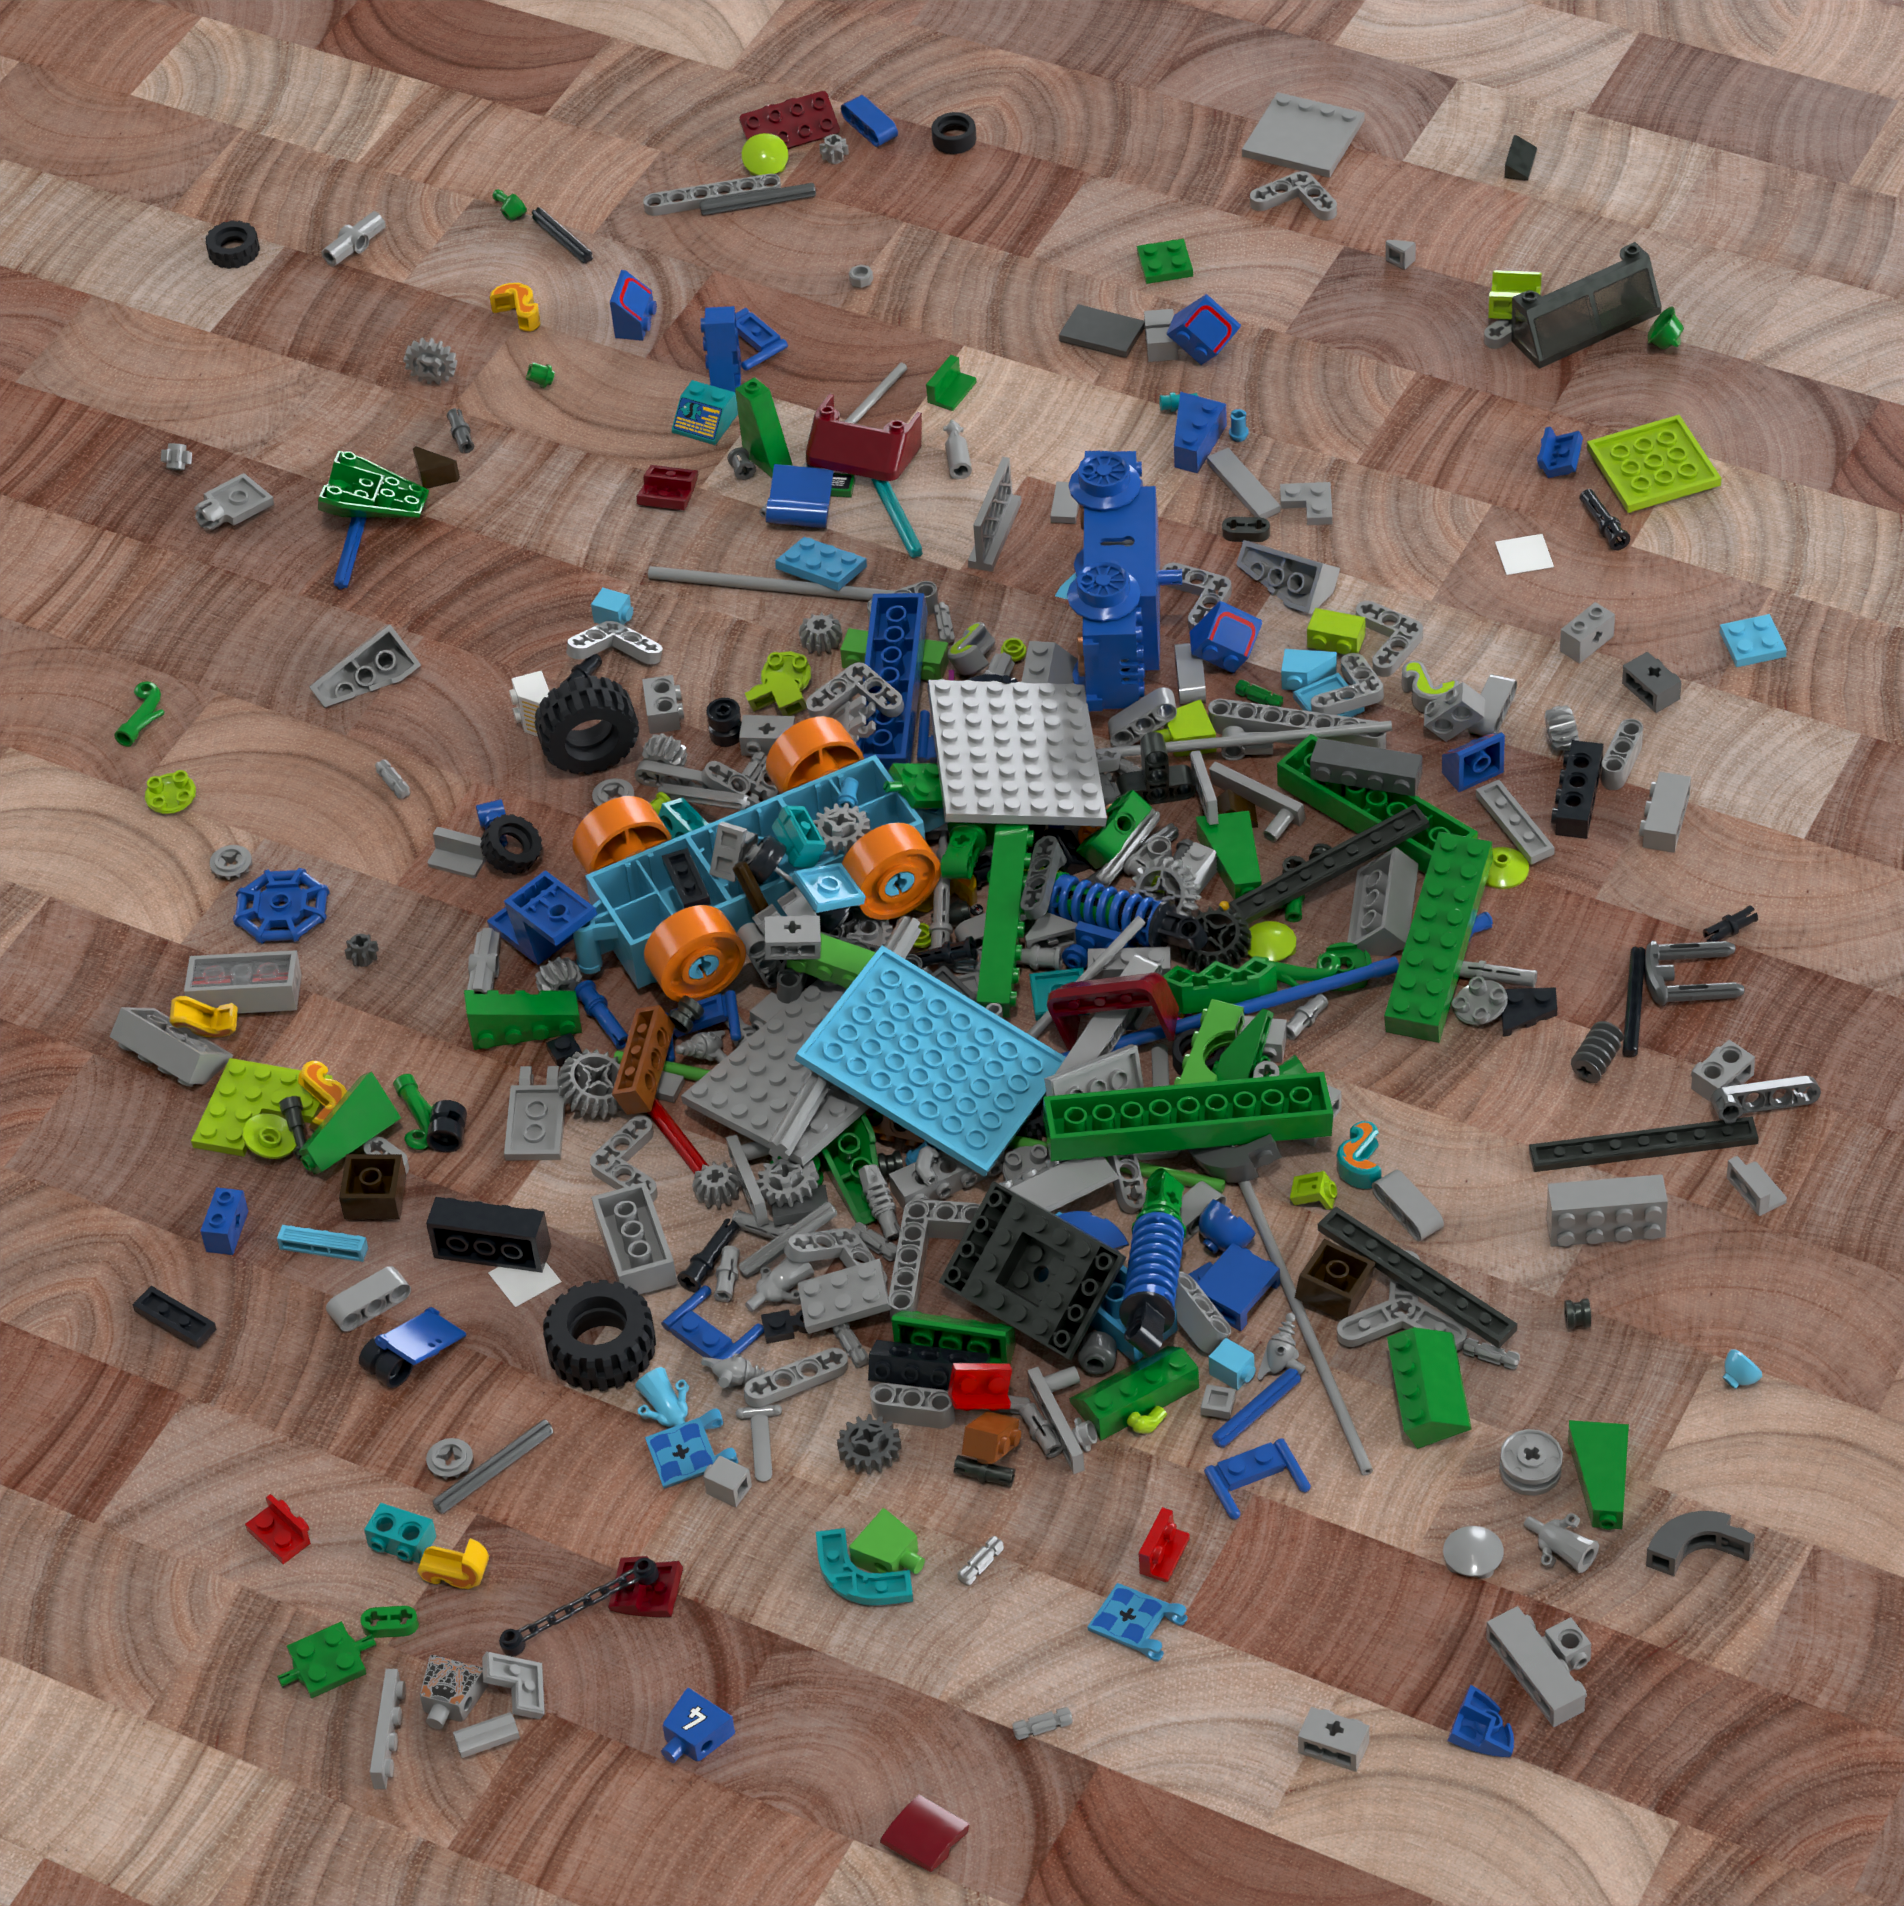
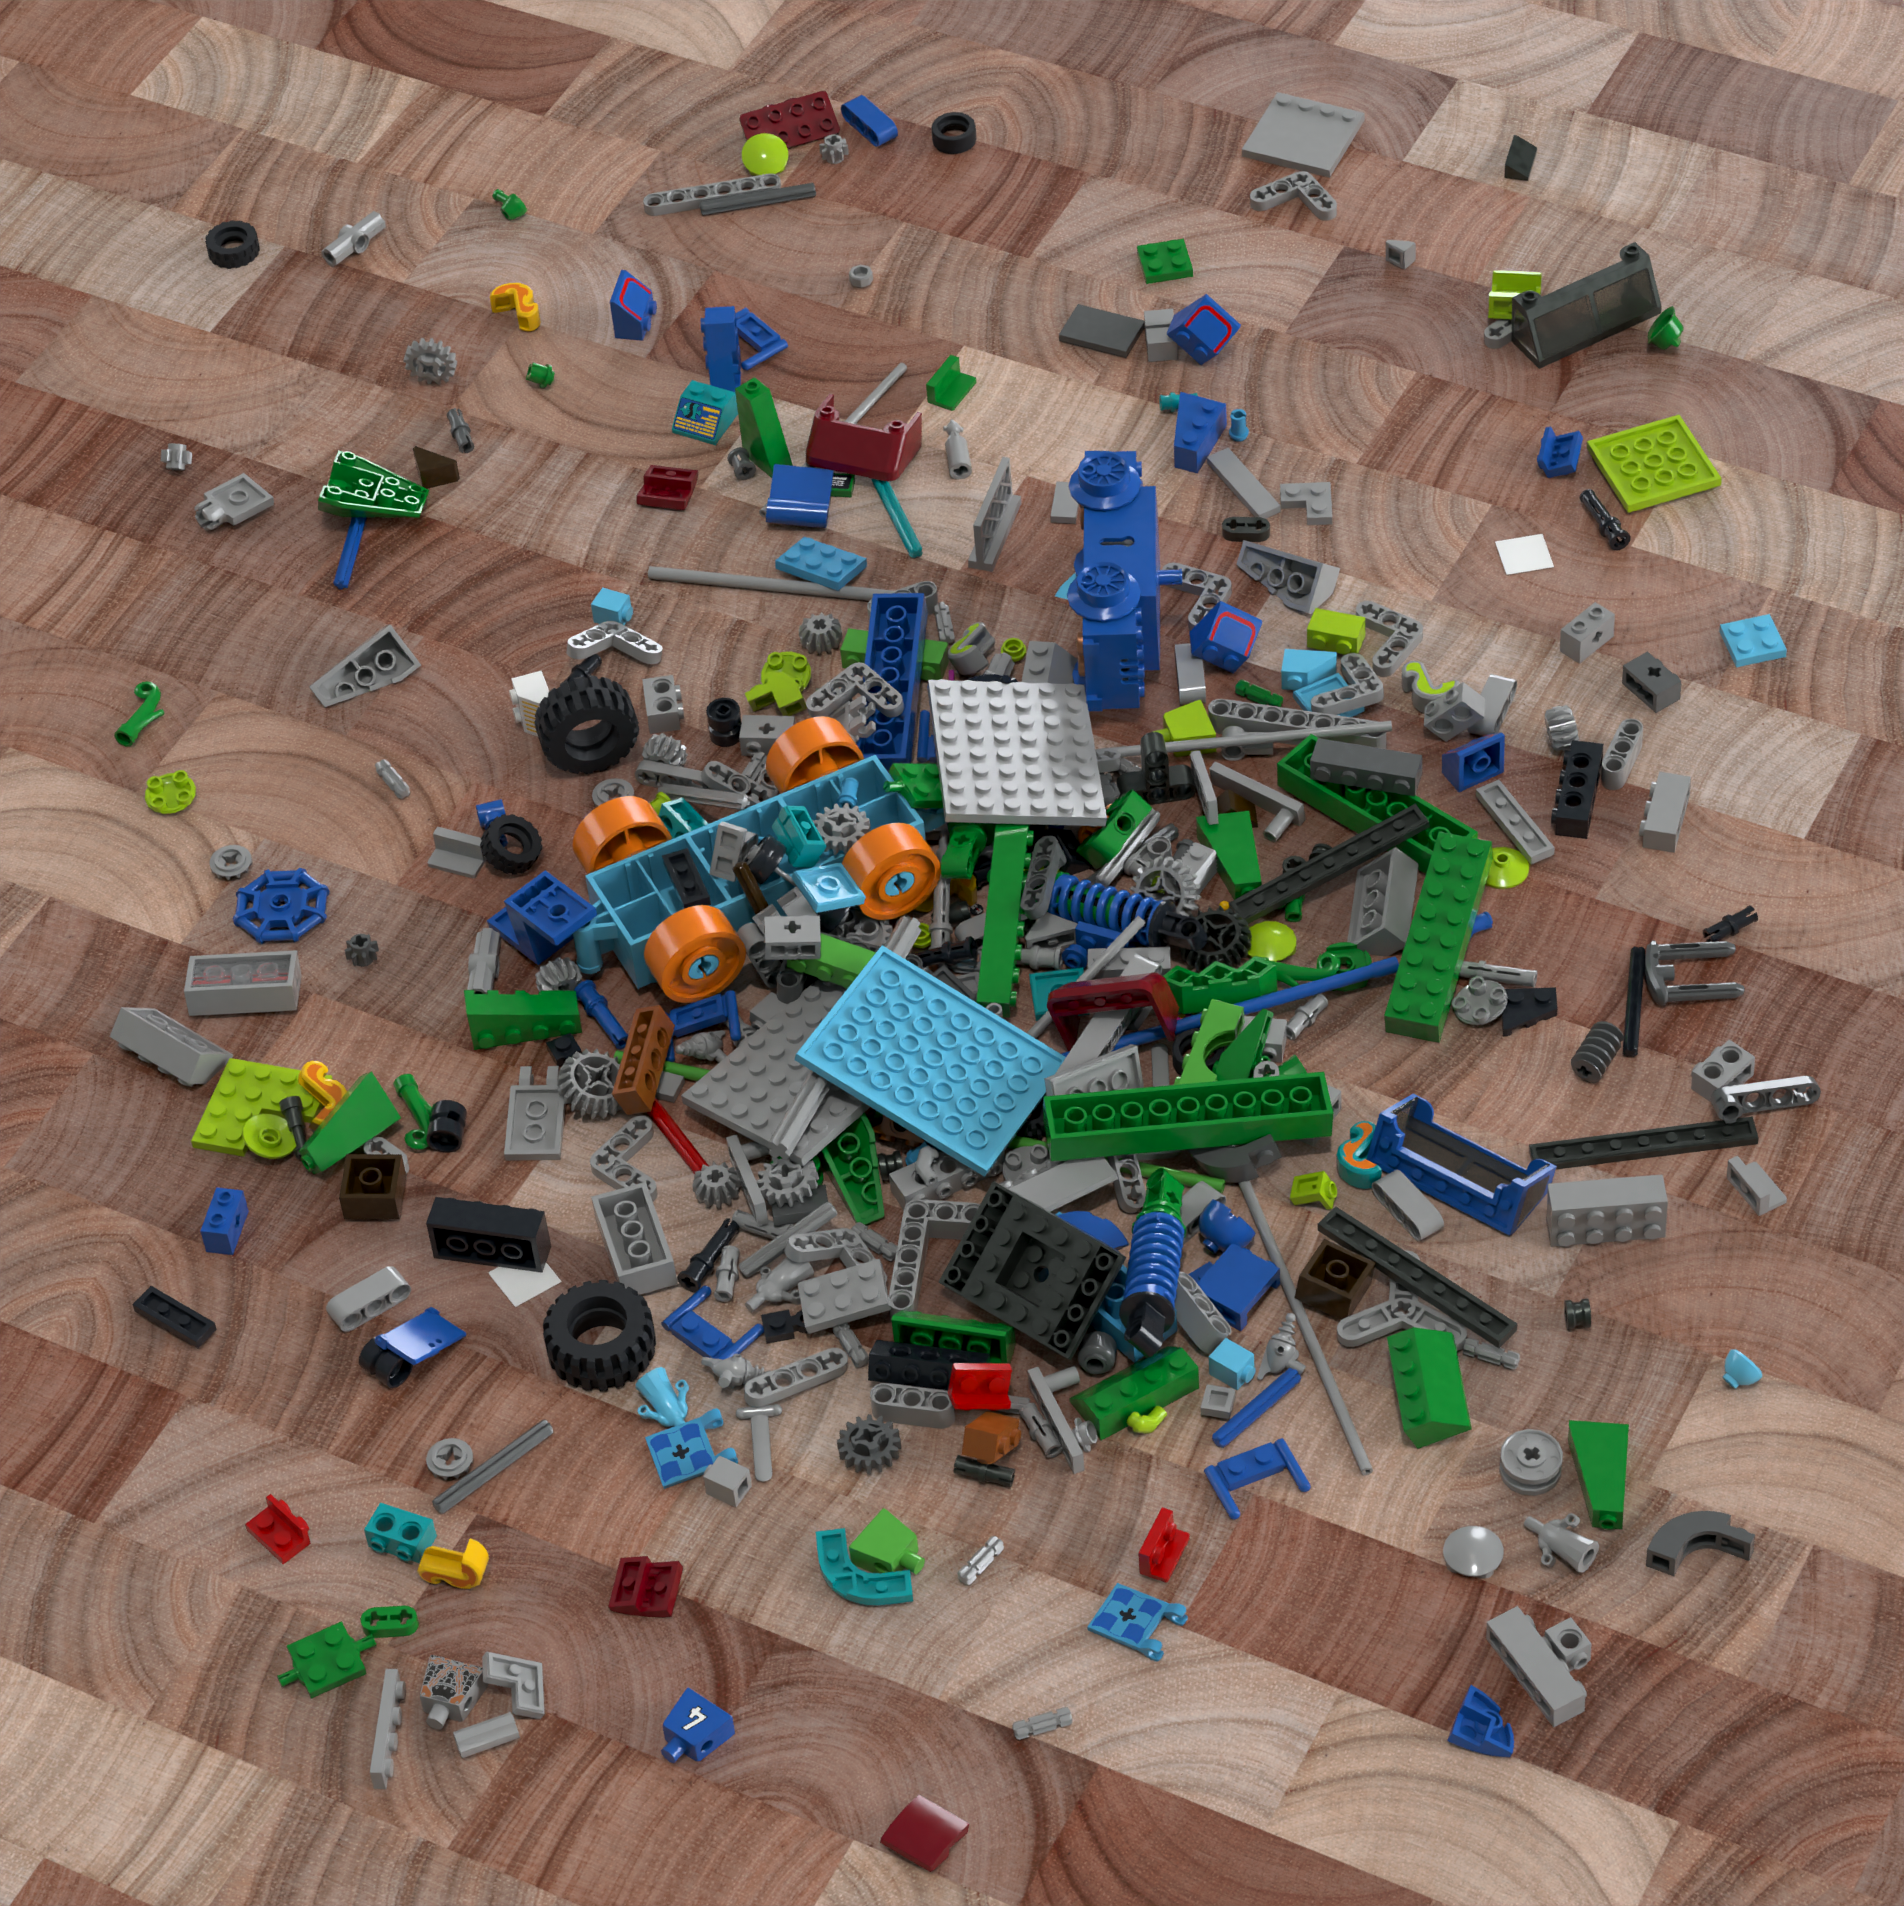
yellow animal [169,996,238,1038] -> none
medium azure piece [277,1225,368,1262] -> none
black piece [499,1558,659,1657] -> none
black axle [531,207,593,263] -> none
pearl dark grey wheel [668,995,705,1034] -> none
light grey hinge [858,1164,900,1241] -> none
light grey beam [1108,687,1177,747] -> none
light grey brick [1298,1707,1369,1772] -> none
none -> blue windscreen [1366,1094,1557,1236]

